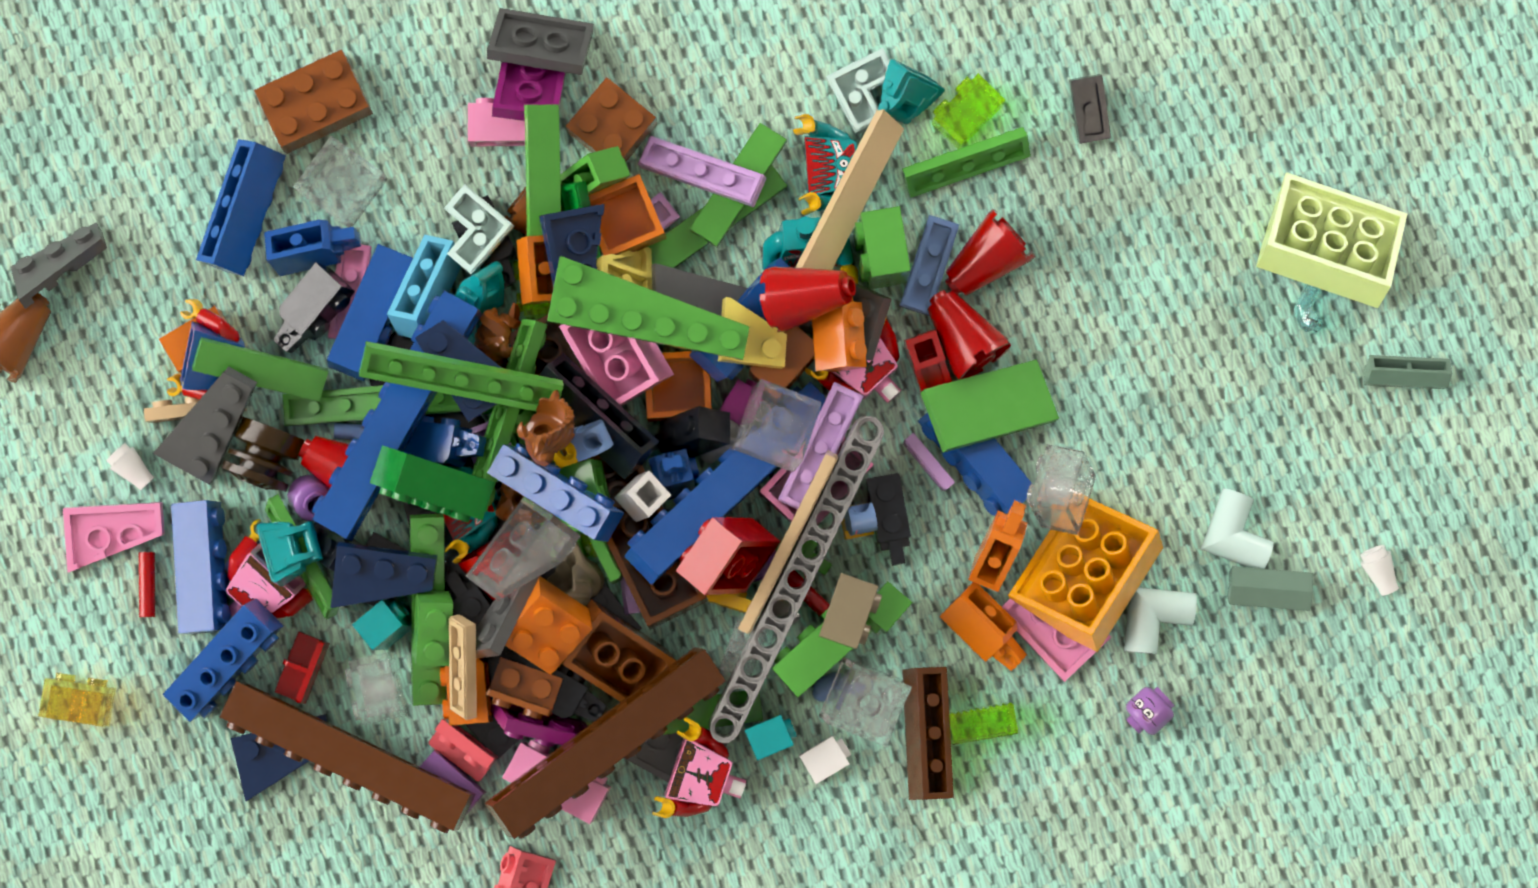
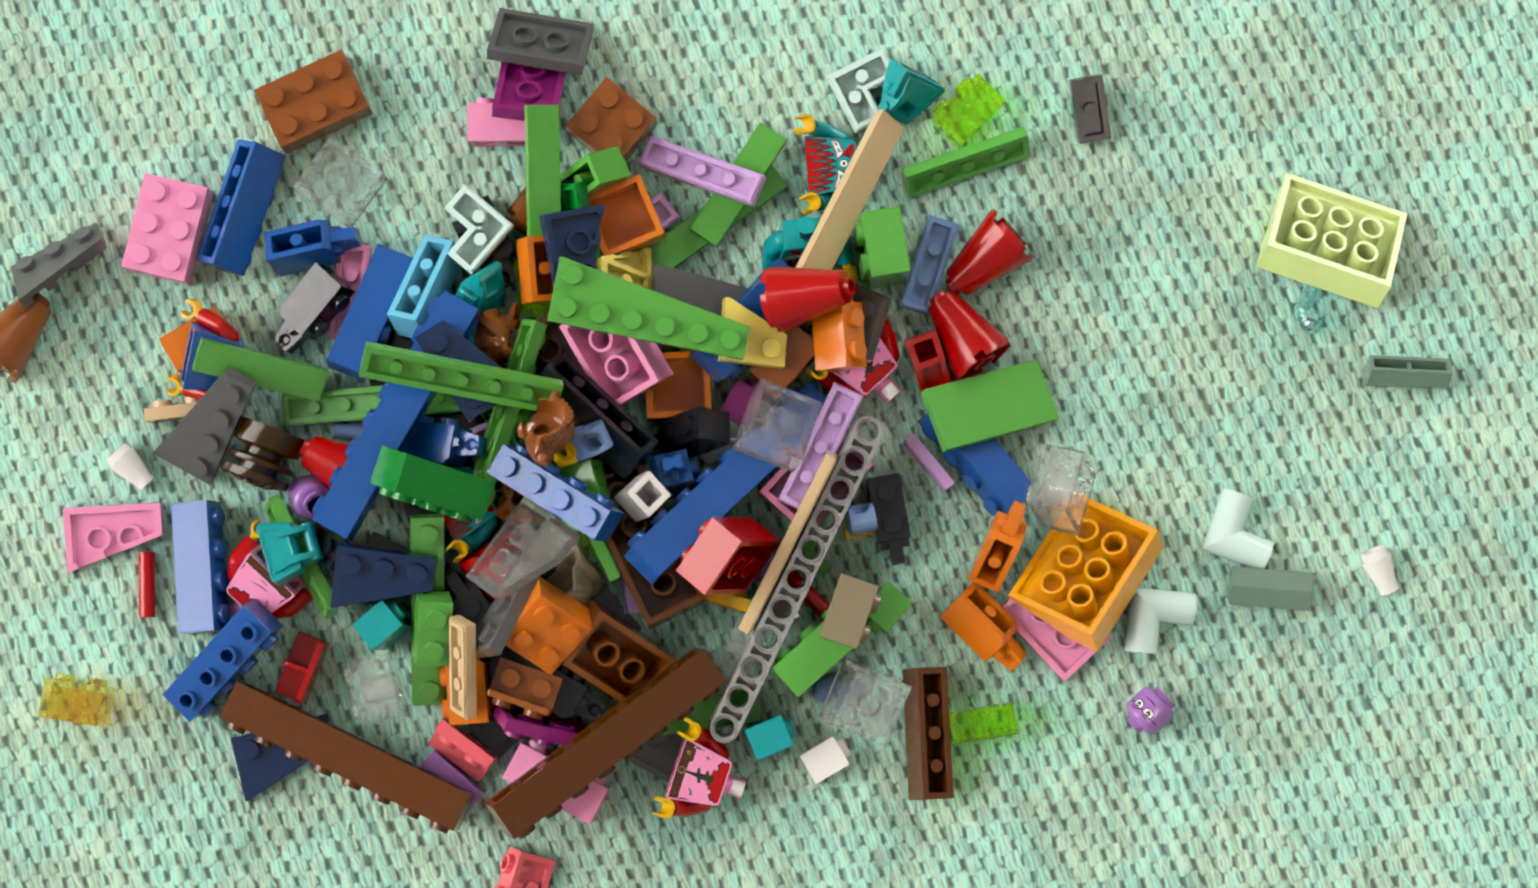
none -> bright pink brick [121,173,214,286]

